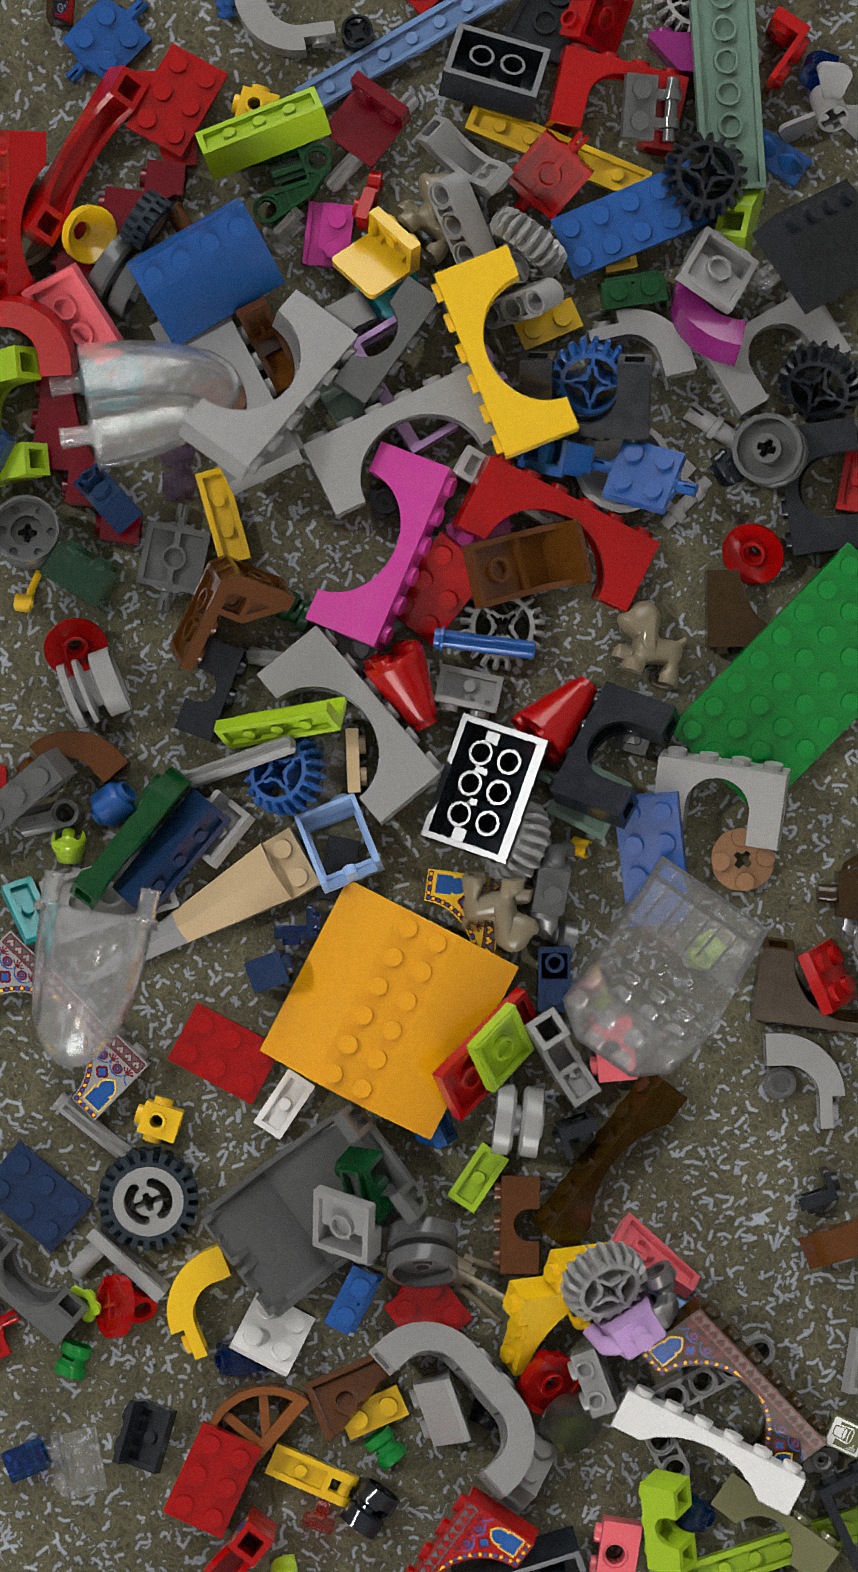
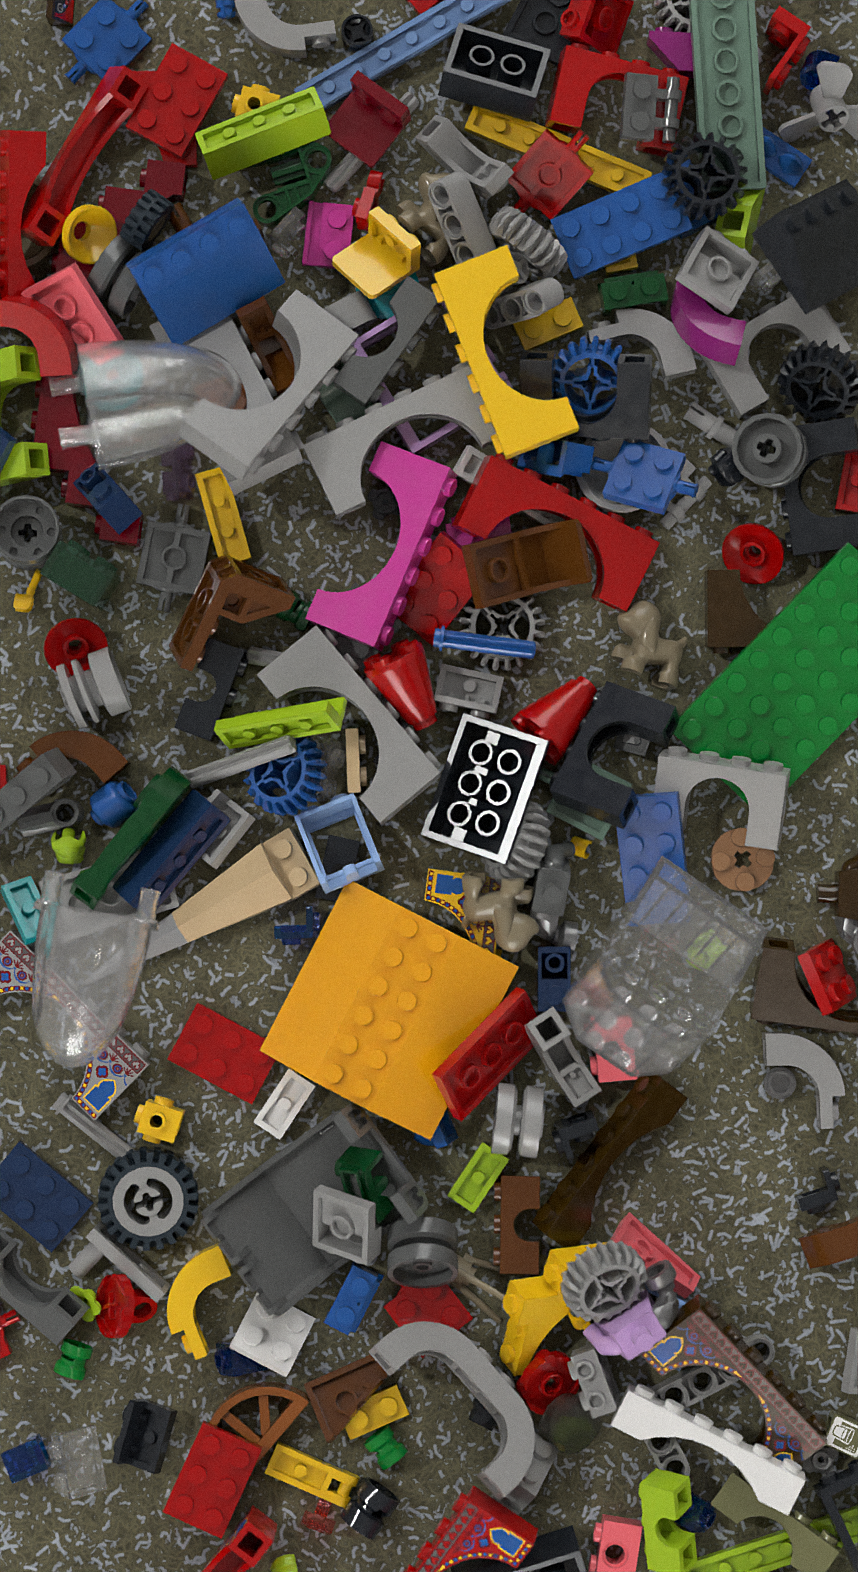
dark blue slope [244,949,295,994] -> none
light grey slope [409,1368,471,1447] -> none
lime tile [466,1002,535,1093] -> none

